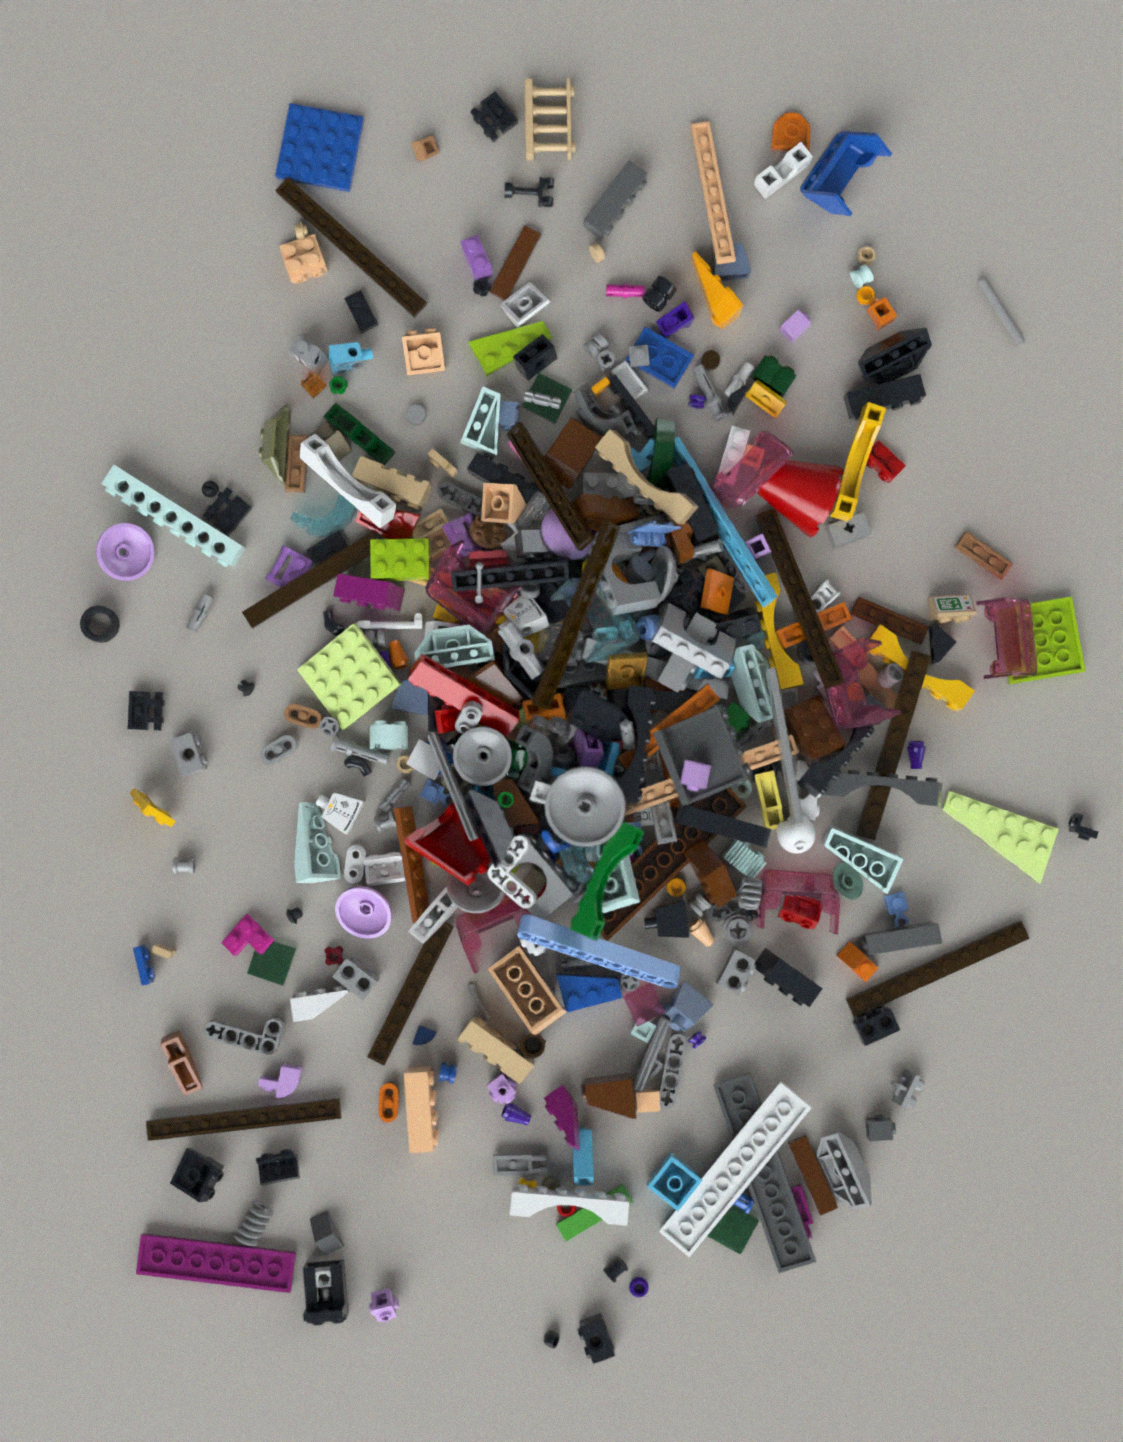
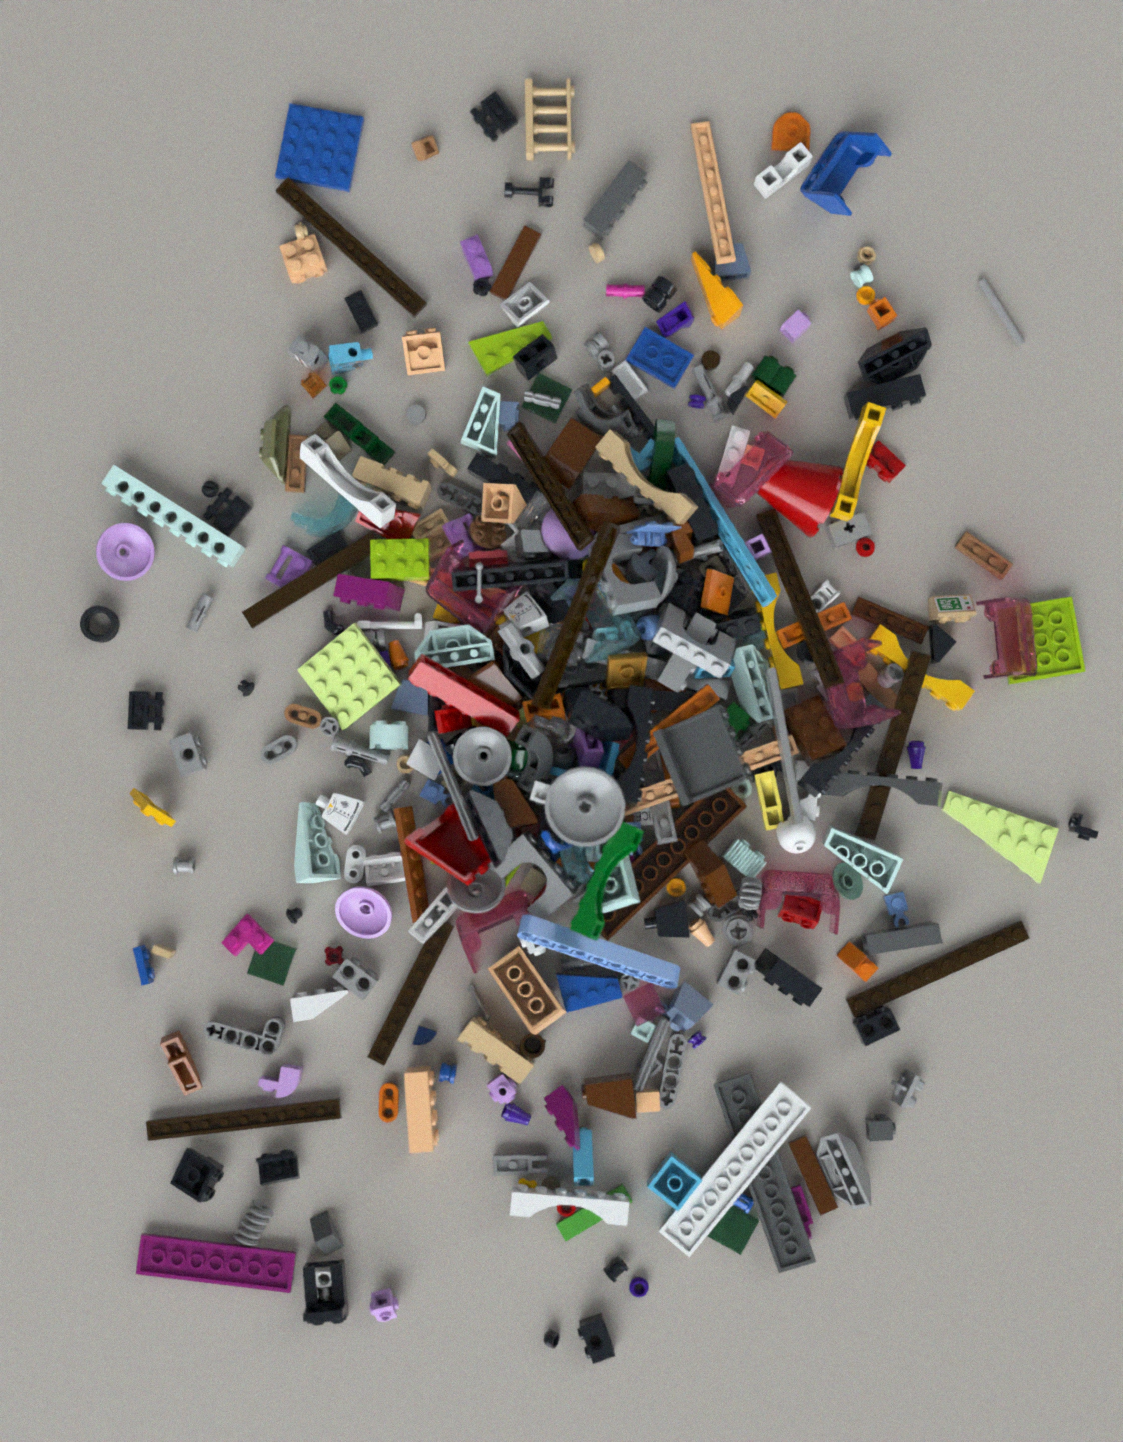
light grey plate [455,701,483,734] -> none
white beam [488,834,537,908] -> none
green hinge [497,792,514,808] -> none
light grey tile [520,584,540,599] -> none
light grey axle [620,719,635,751] -> none
light grey plate [628,345,650,367] -> none
black beam [675,804,772,848] -> none
lavender brick [680,760,711,791] -> none
none -> red plate [856,538,875,557]

